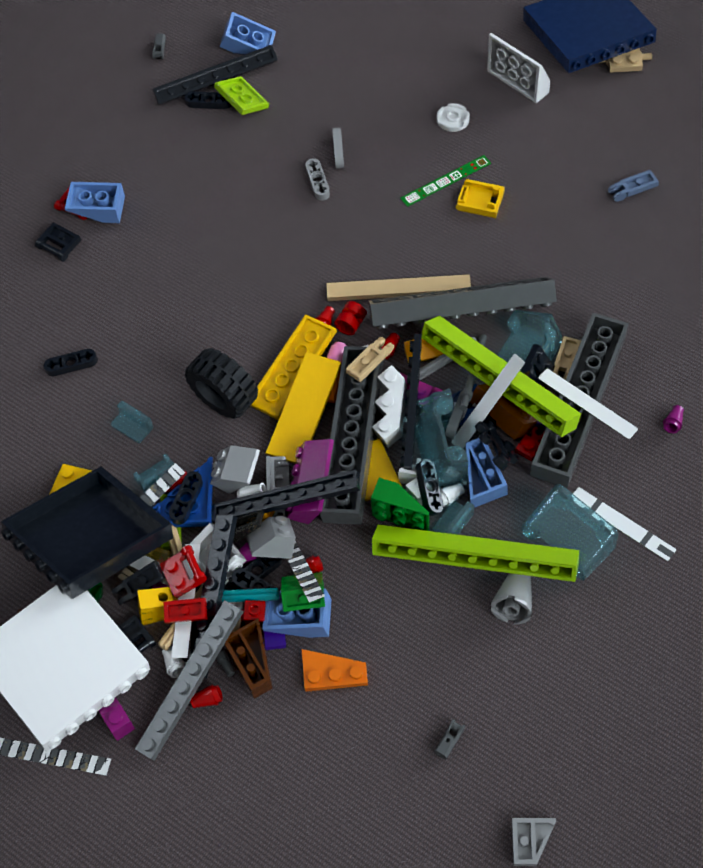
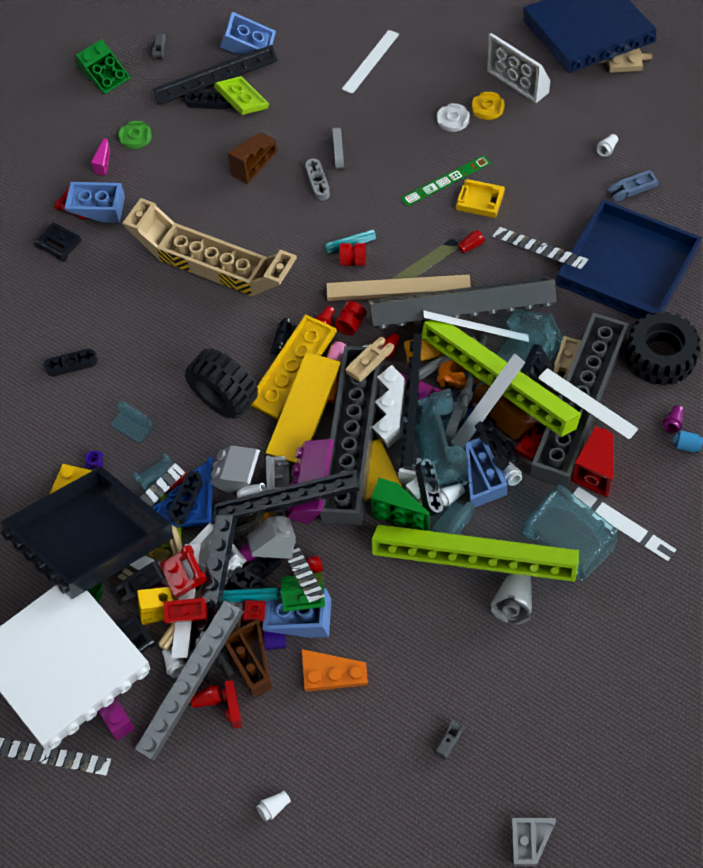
none -> green slope [75,39,131,95]
none -> dark purple plate [84,451,104,470]
none -> dark pink slope [91,138,110,176]
none -> bright green tile [118,121,152,149]
none -> tan slope [122,198,297,296]
none -> red plate [222,680,242,729]
none -> reddish brown wedge [228,132,278,184]
none -> white cone [256,791,291,821]
none -> black hinge [270,318,297,354]
none -> teal axle [325,230,376,253]
none -> red wheel [340,243,366,266]
none -> white sticker [342,30,399,93]
none -> olive sticker [382,238,459,299]
none -> white sticker [423,310,529,342]
none -> orange piece [437,360,481,389]
none -> red cone [458,229,485,254]
none -> yellow tile [472,92,505,120]
none -> sticker [493,227,588,269]
none -> white cone [500,462,522,486]
none -> dark blue panel [556,199,702,319]
none -> red slope [572,426,614,498]
none -> white cone [597,134,618,157]
none -> black tyre [625,312,701,385]
none -> dark azure brick [673,430,703,453]

